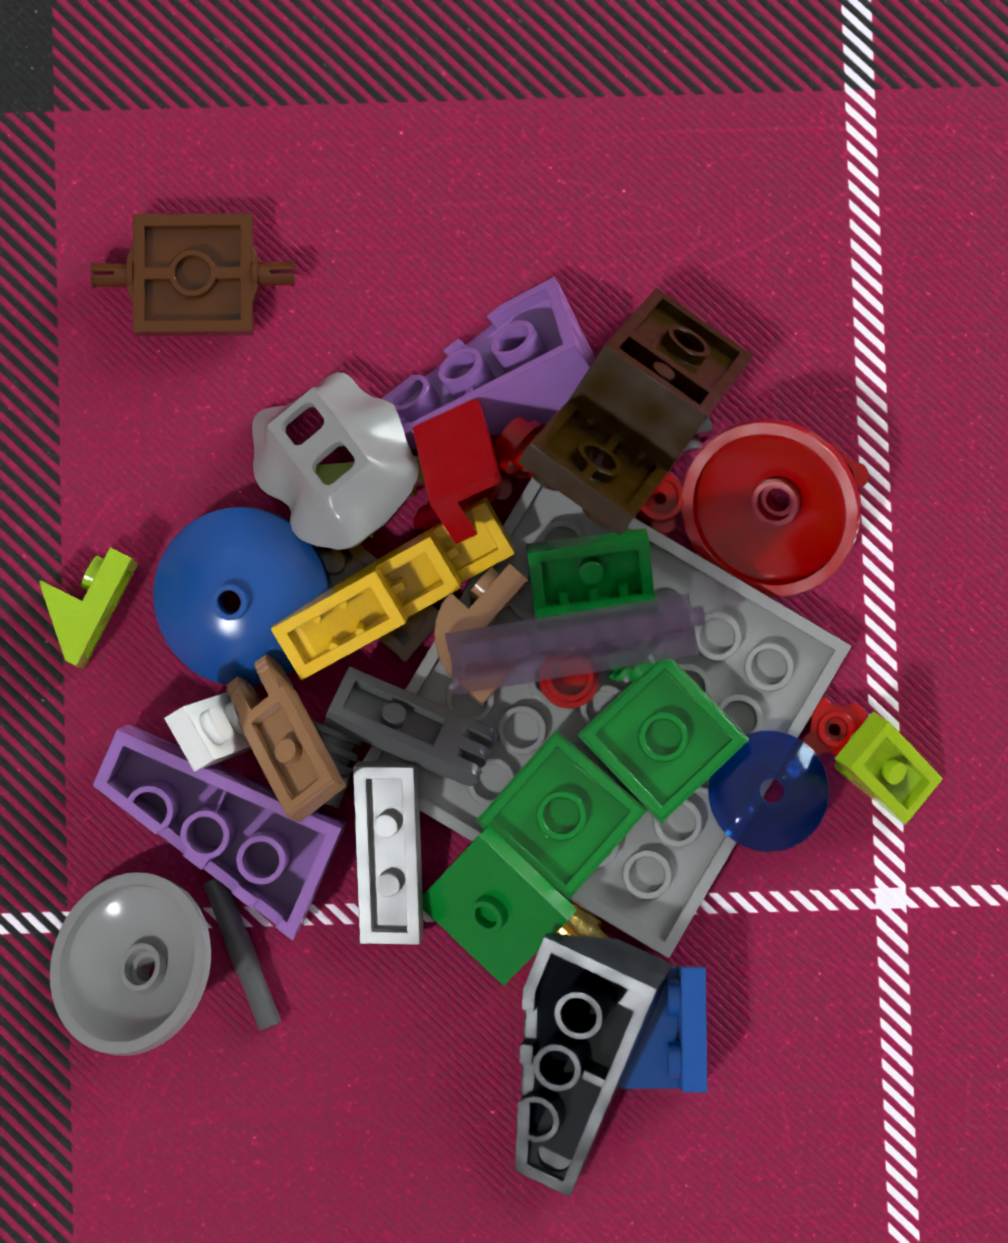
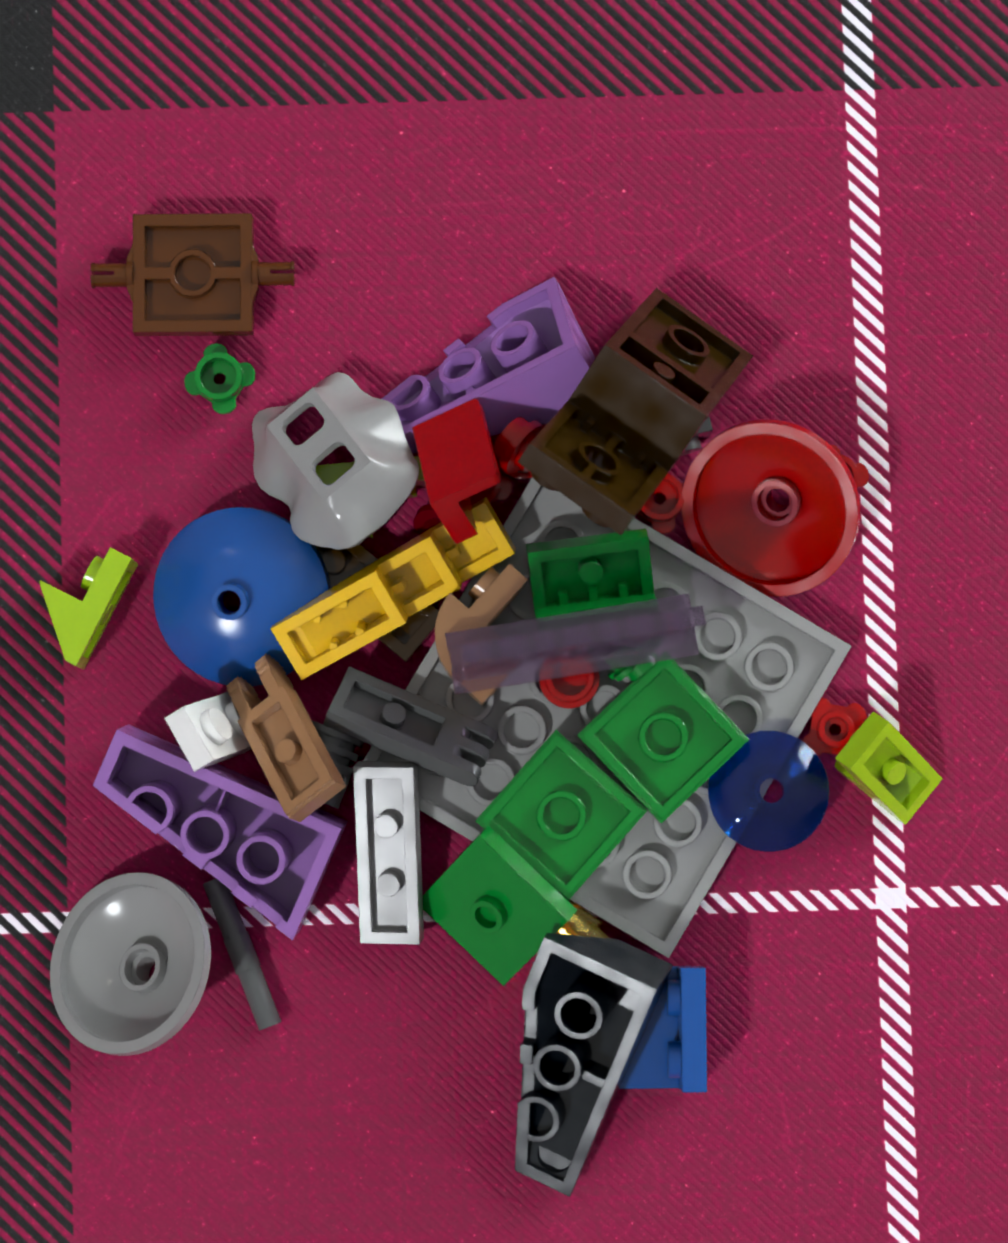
none -> green plate [184,344,256,414]

